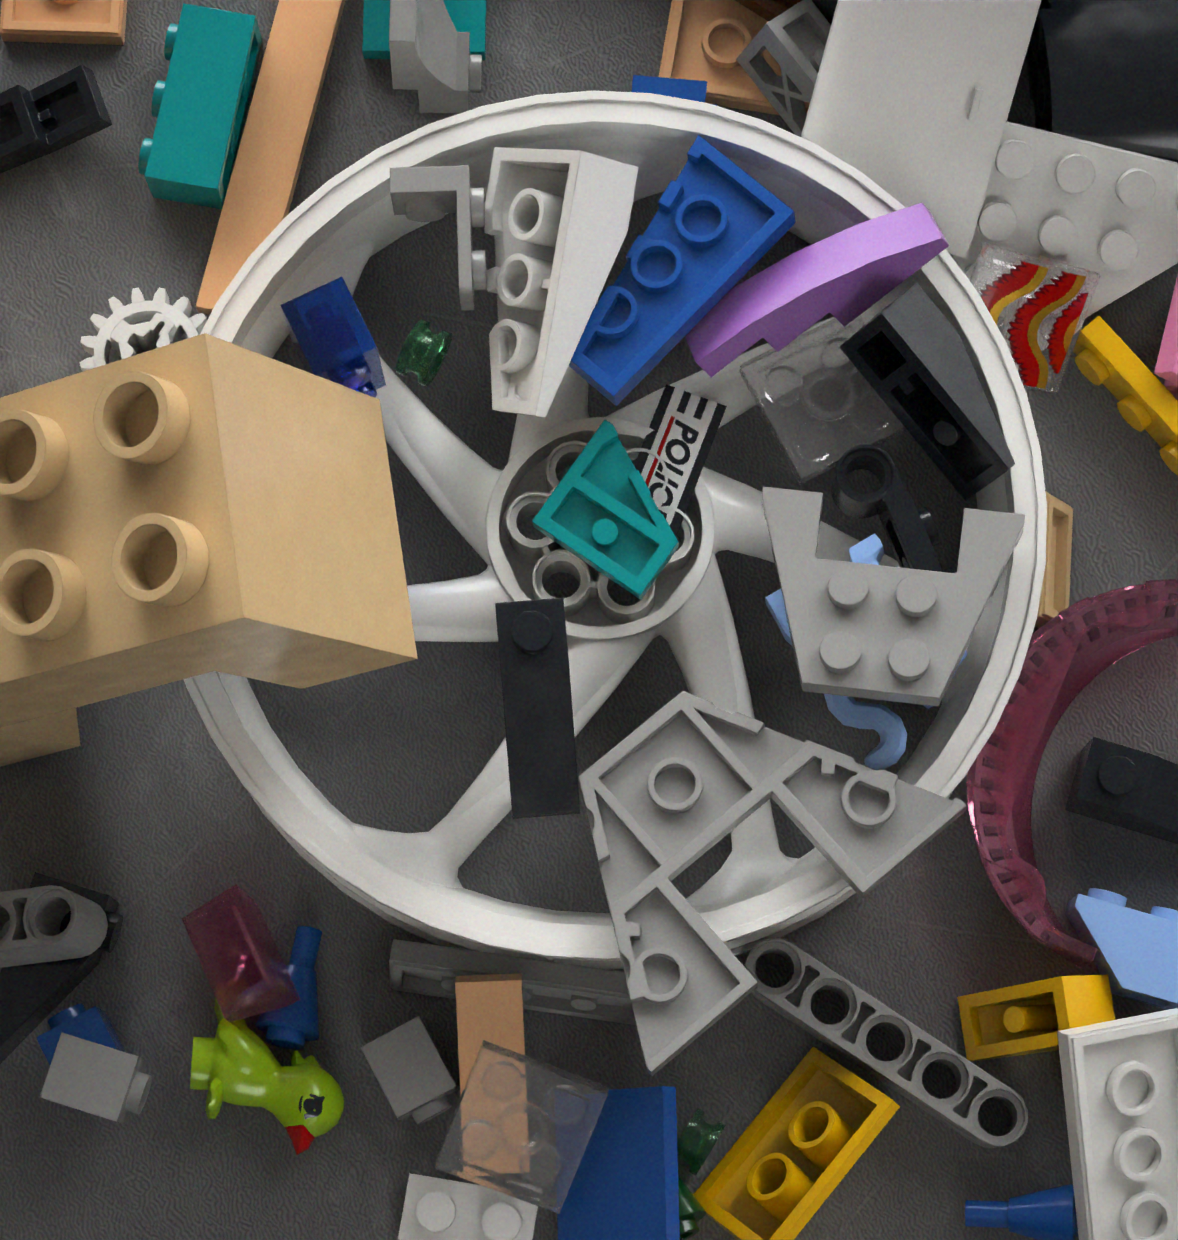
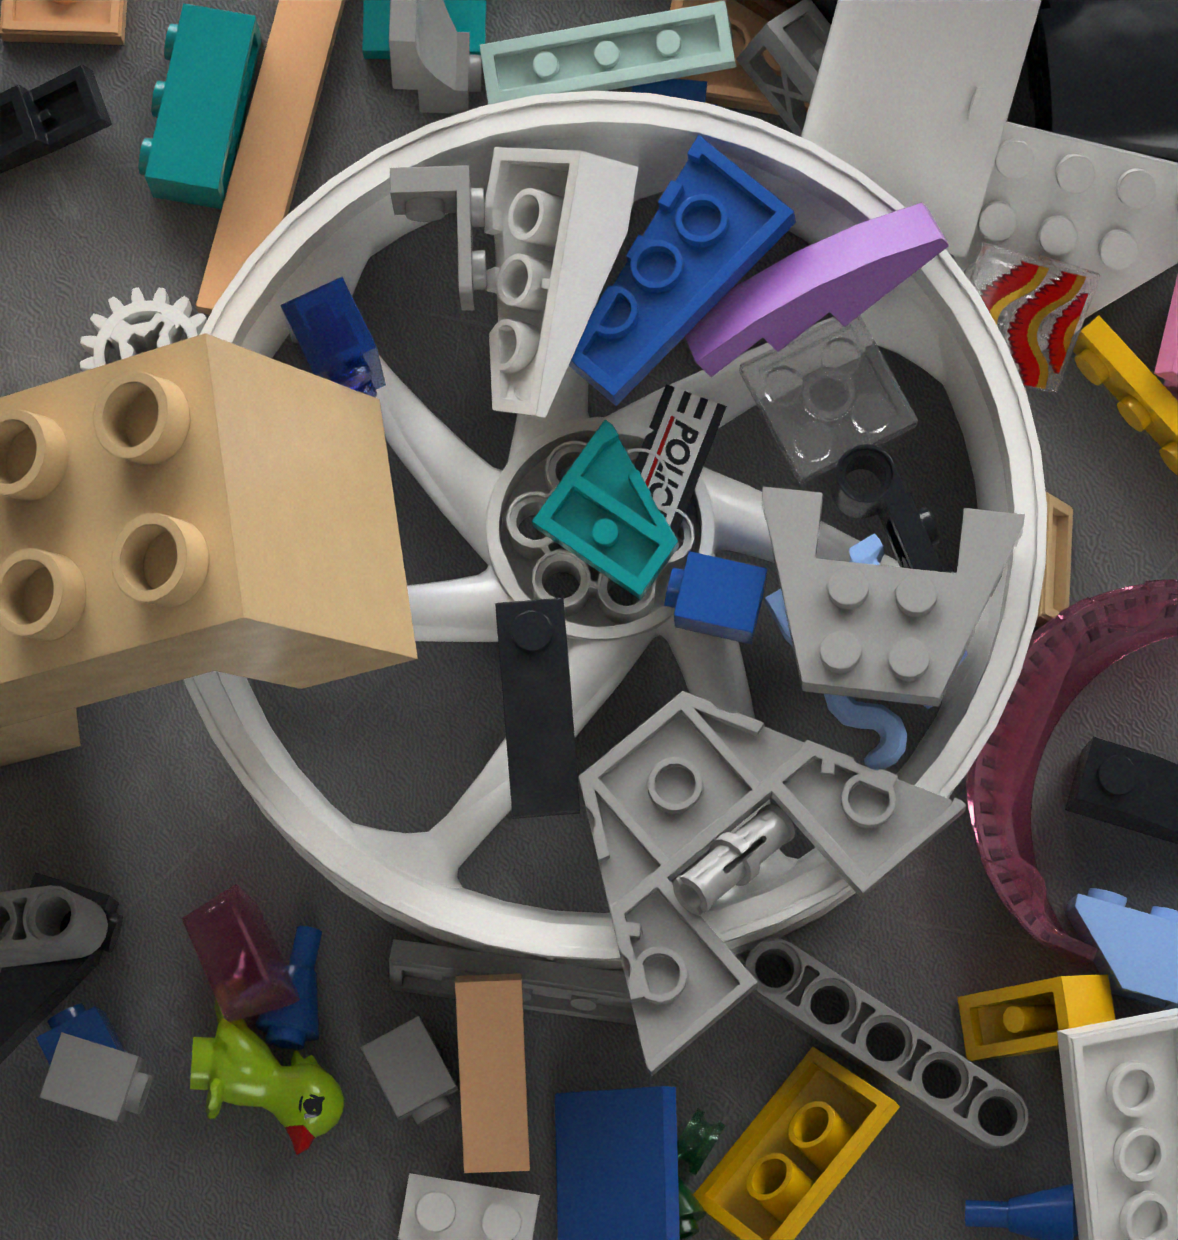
clear green bush [395,319,452,387] -> none
clear plate [435,1040,608,1214] -> none
black slope [839,283,1015,501] -> none
none -> light aqua fence [479,1,736,105]
none -> blue brick [664,551,767,645]
none -> light grey pin [673,804,795,915]

